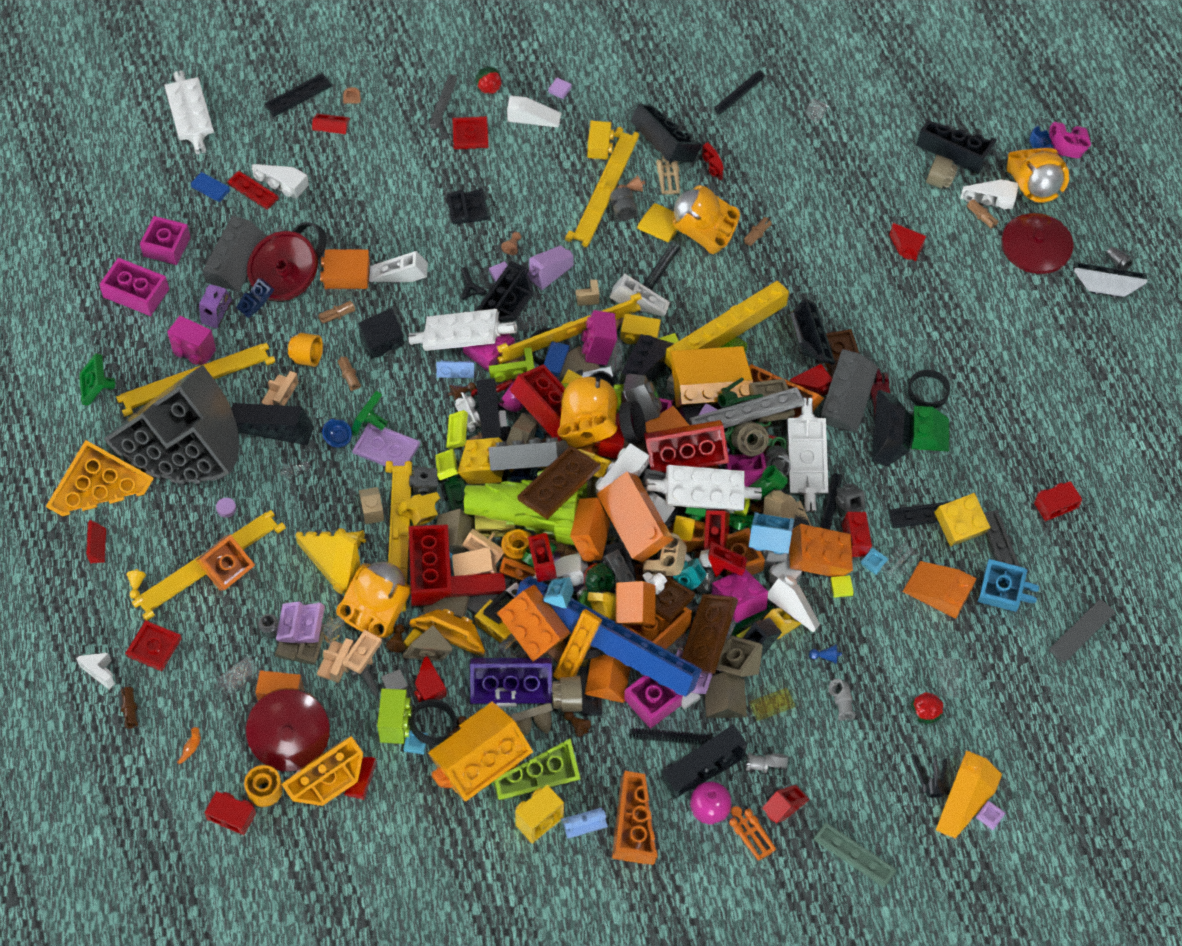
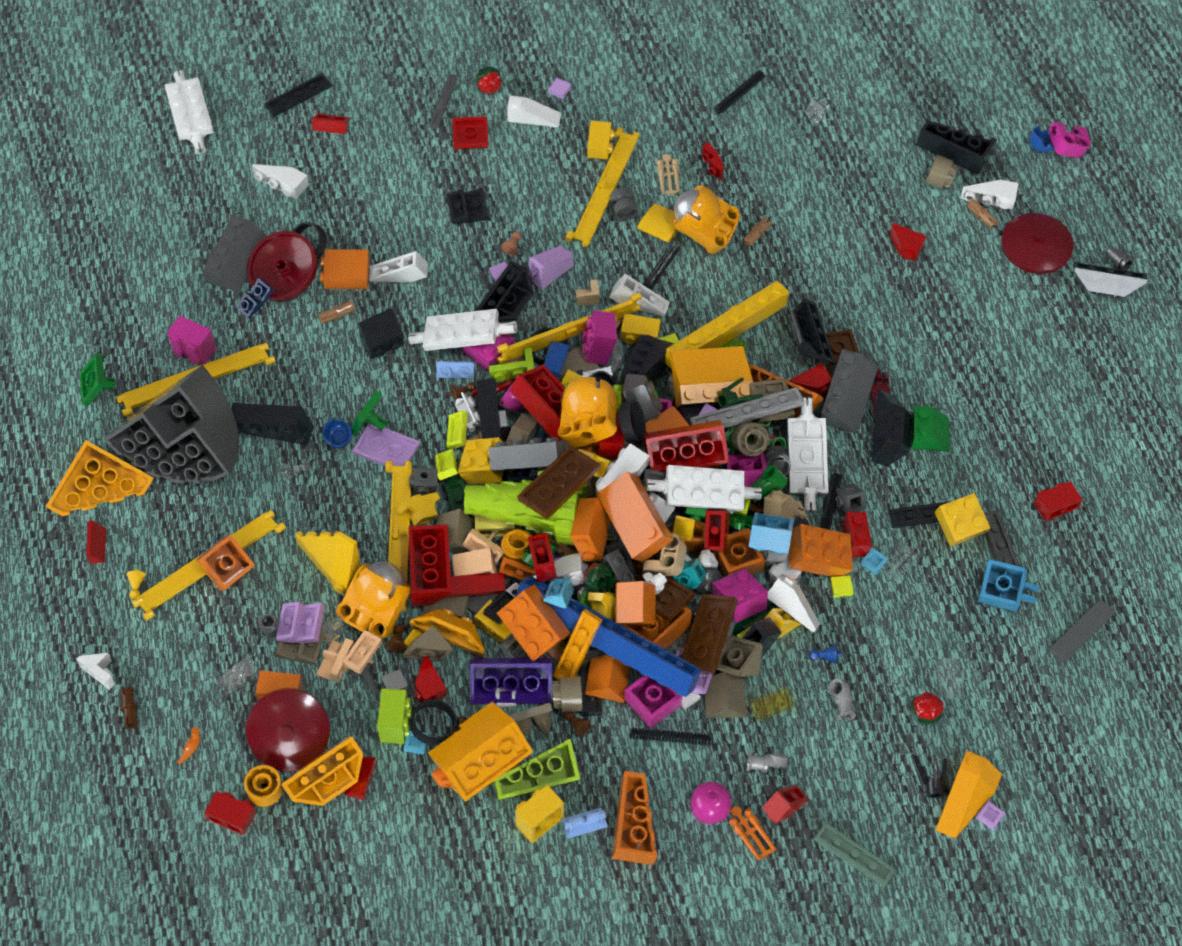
dark pink brick [99,258,169,316] -> none
red plate [125,620,182,671] -> none
dark pink brick [140,216,191,265] -> none
blue tile [191,172,230,202] -> none
medium lavender torso [199,285,232,328] -> none
lavender tile [216,498,236,518] -> none
red tile [227,171,279,210] -> none
light nougat panel [262,371,299,406] -> none
light orange piece [288,333,323,367] -> none
yellow piece [336,528,366,548] -> none
medium nougat axle [338,356,361,391] -> none
nougat tile [343,87,361,104] -> none
tan slope [359,487,384,524] -> none
black piece [460,267,486,300] -> none
nougat piece [617,175,645,192] -> none
black wedge [630,104,703,162] -> none
black wedge [662,724,748,799] -> none
red slope [708,542,747,577] -> none
orange slope [903,561,977,619] -> none
black tyre [908,370,950,409] -> none
light orange piece [1006,148,1070,203] -> none

